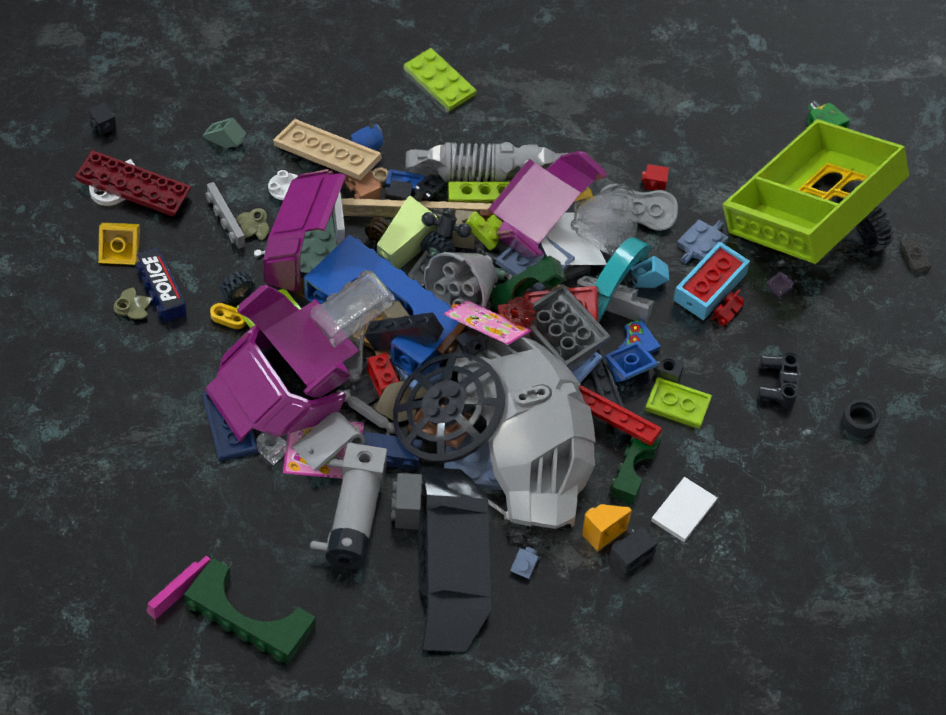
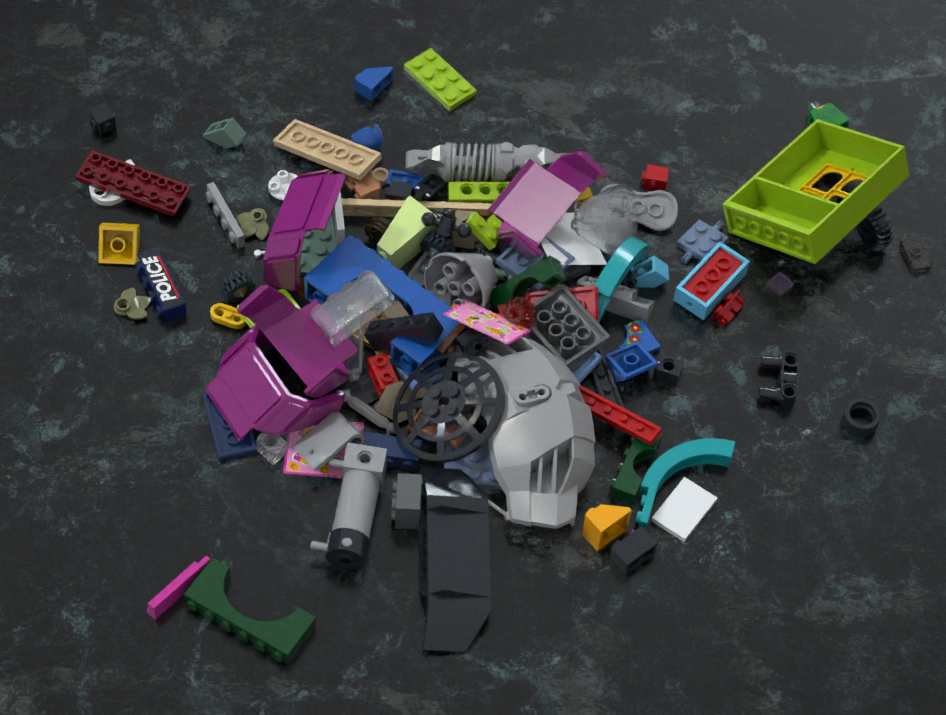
sand blue bracket [510,546,541,579] -> none
lime tile [645,377,712,429] -> none
none -> blue slope [354,67,393,101]
none -> teal arch [636,438,735,530]

